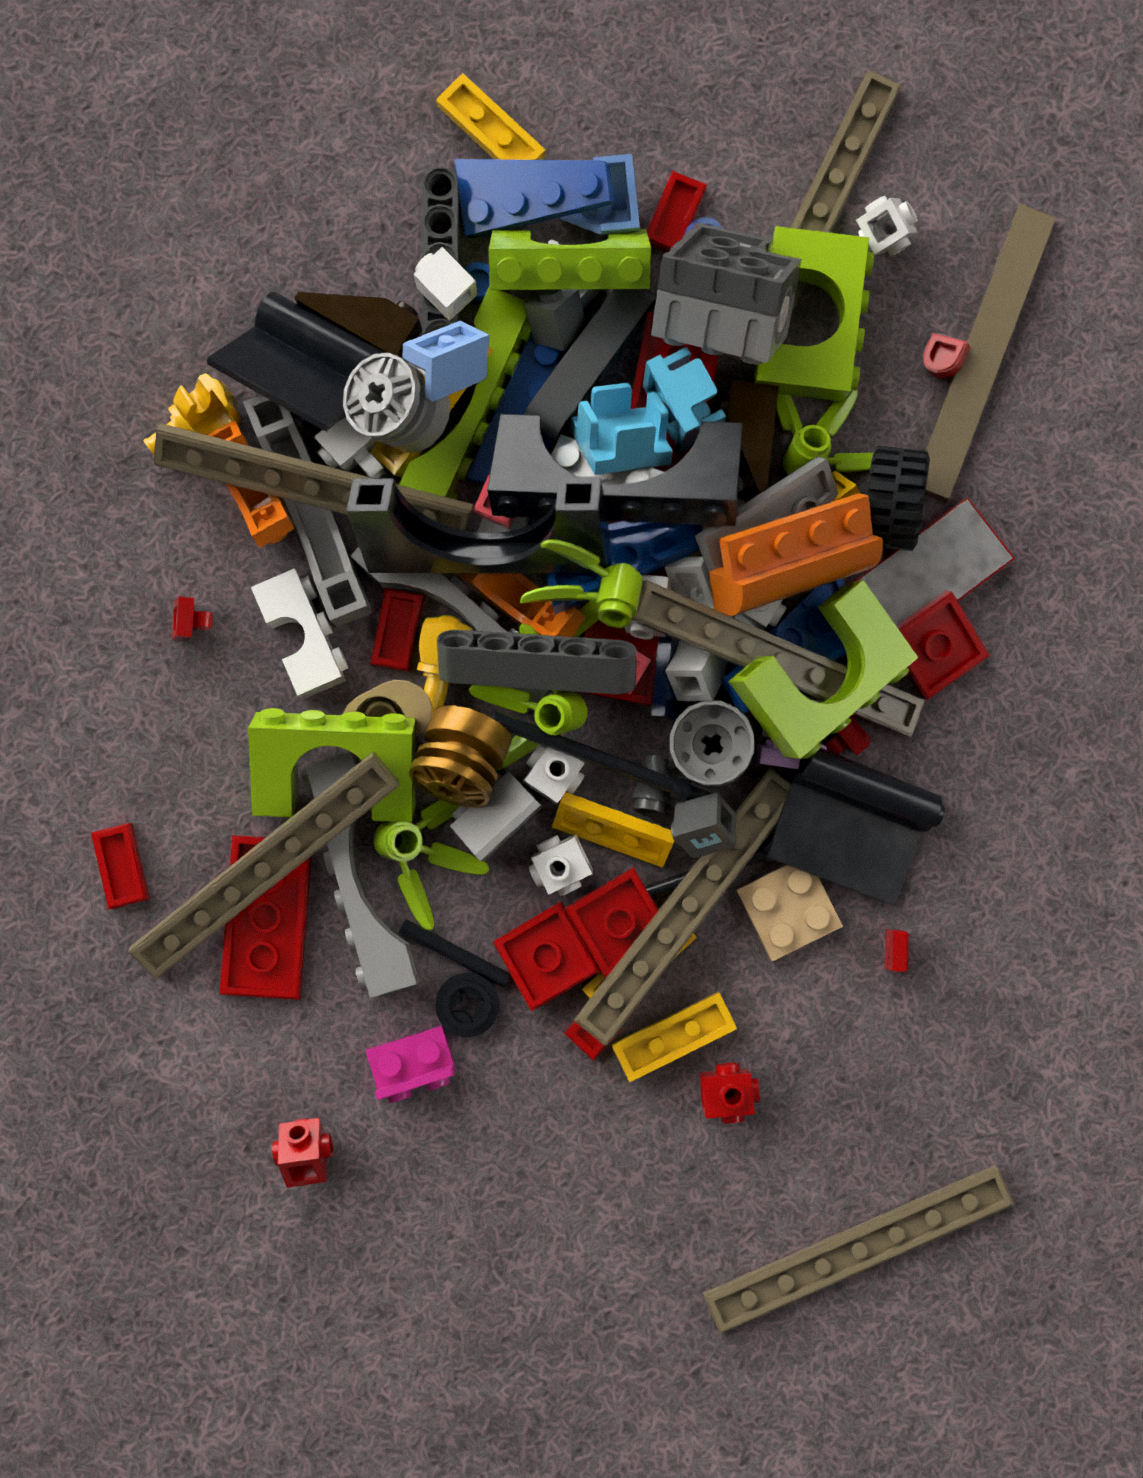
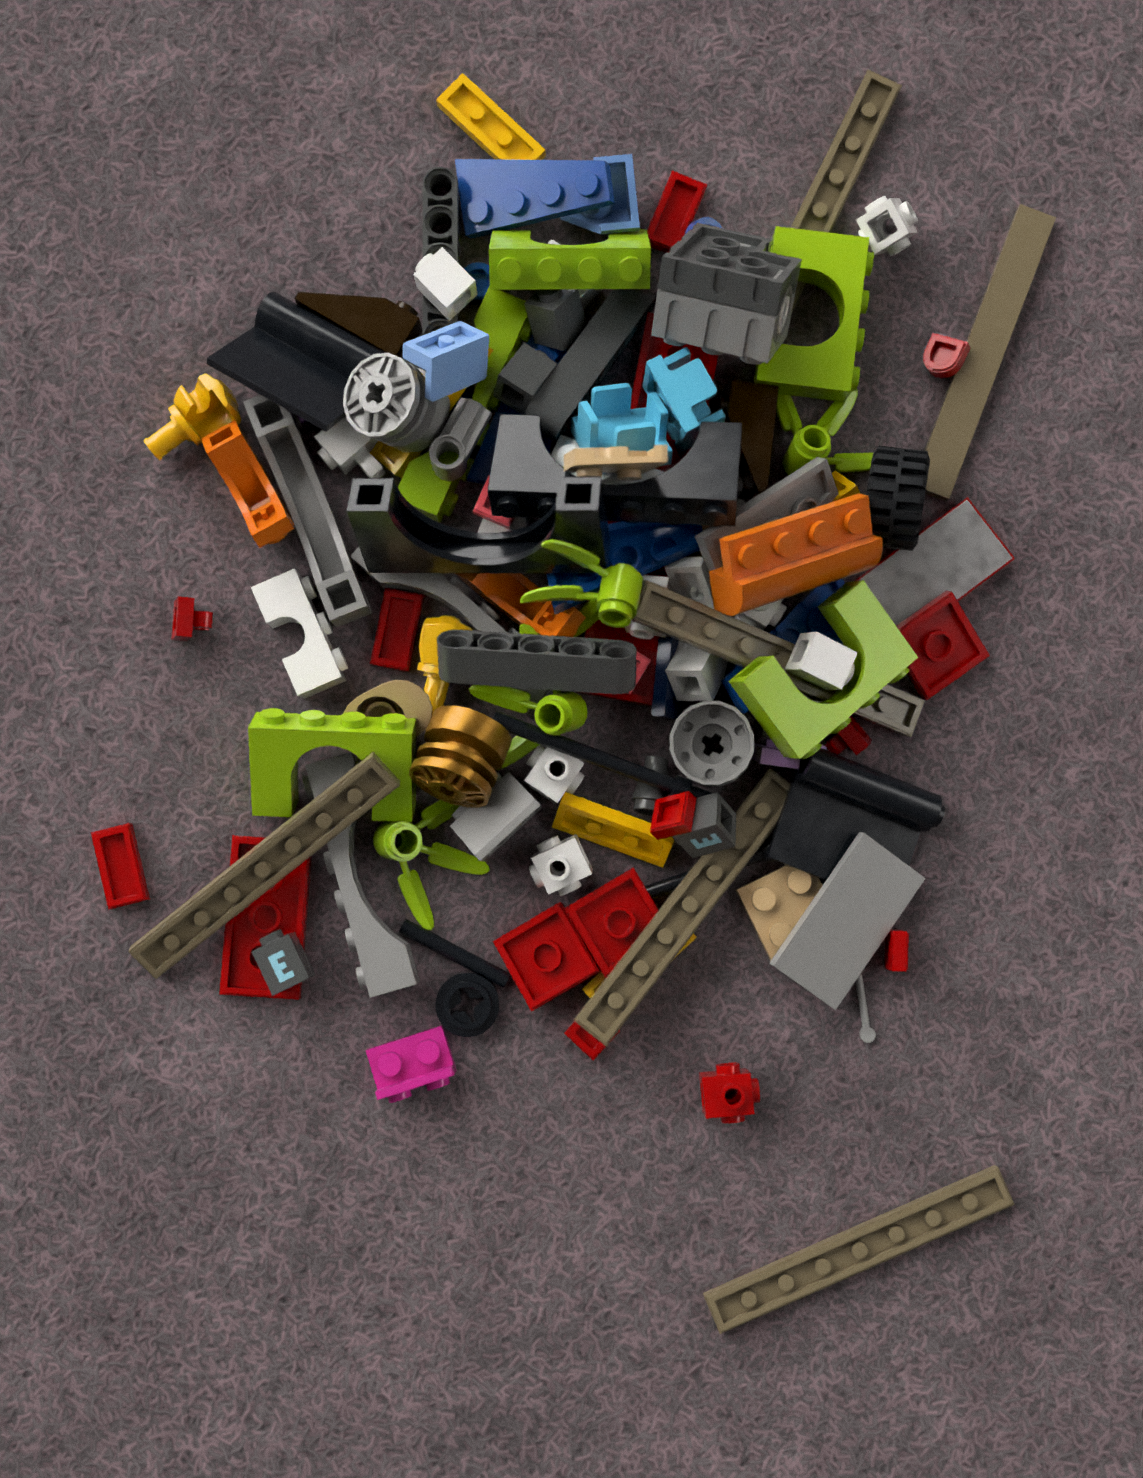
dark tan tile [153,423,474,531] -> none
red brick [272,1118,334,1188] -> none
yellow plate [612,992,737,1082] -> none
none -> dark grey brick [252,929,315,996]
none -> light grey piece [429,397,492,481]
none -> dark grey brick [493,343,557,415]
none -> tan wing [564,445,668,481]
none -> red tile [650,791,697,840]
none -> light grey tile [769,832,926,1010]
none -> white brick [785,632,858,690]
none -> light grey hinge [855,968,876,1043]

